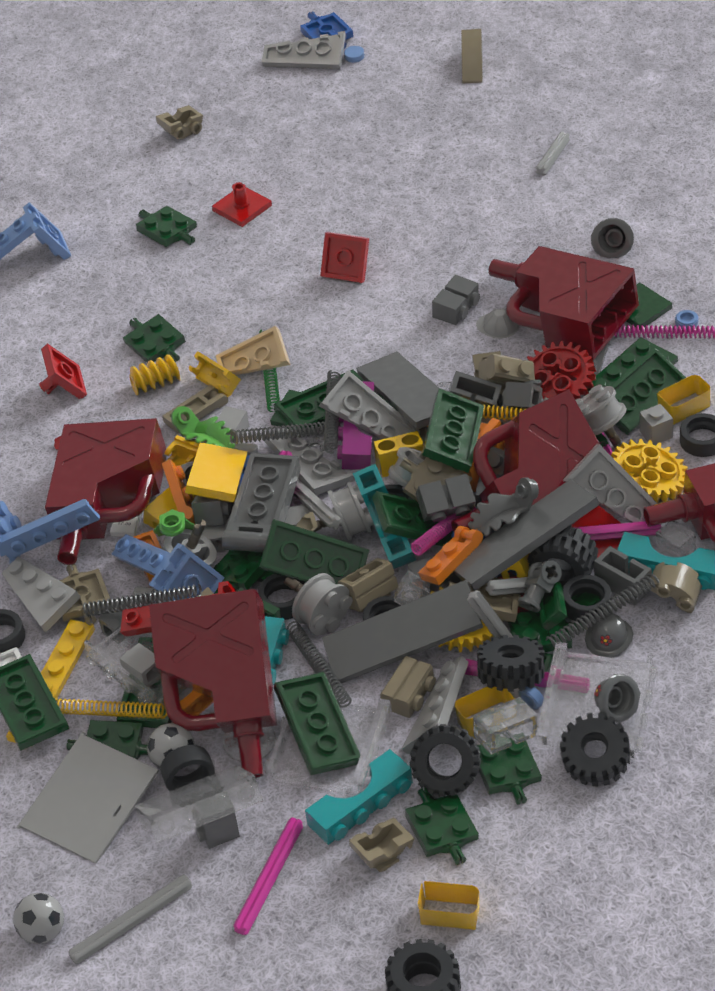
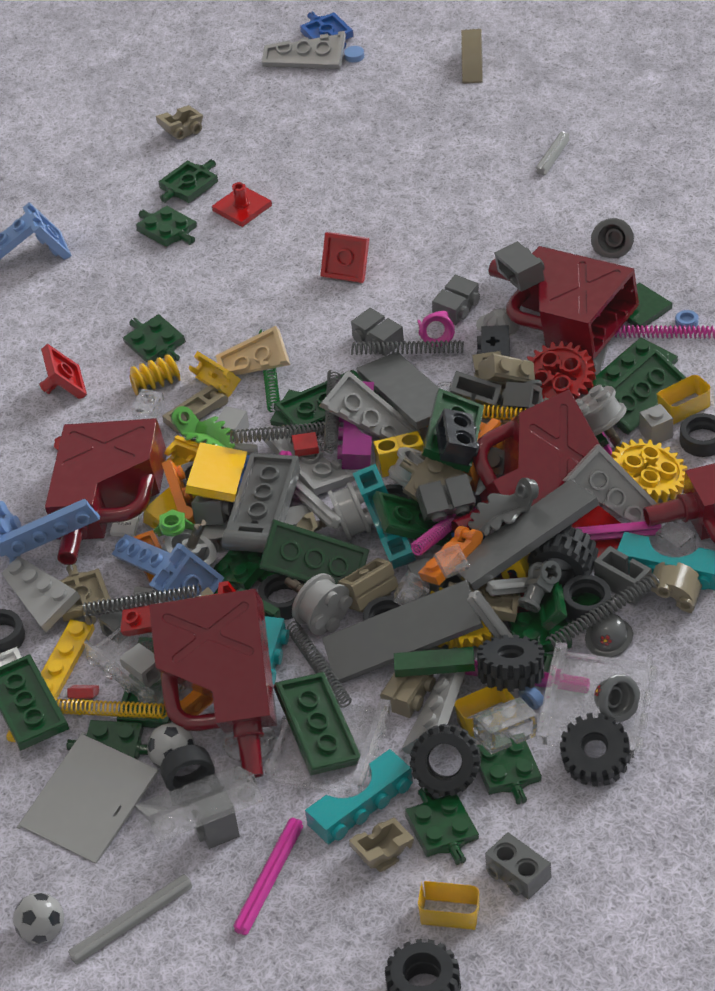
none -> red tile [67,685,99,699]
none -> clear brick [131,389,166,421]
none -> dark green plate [158,159,218,203]
none -> red tile [292,432,319,457]
none -> dark grey piece [351,308,404,356]
none -> dark grey piece [351,340,464,355]
none -> dark green tile [394,647,475,677]
none -> dark pink piece [417,311,455,347]
none -> clear tile [434,544,470,579]
none -> black brick [435,408,479,466]
none -> black brick [477,325,510,357]
none -> dark grey brick [485,832,552,900]
none -> dark grey piece [494,241,545,292]

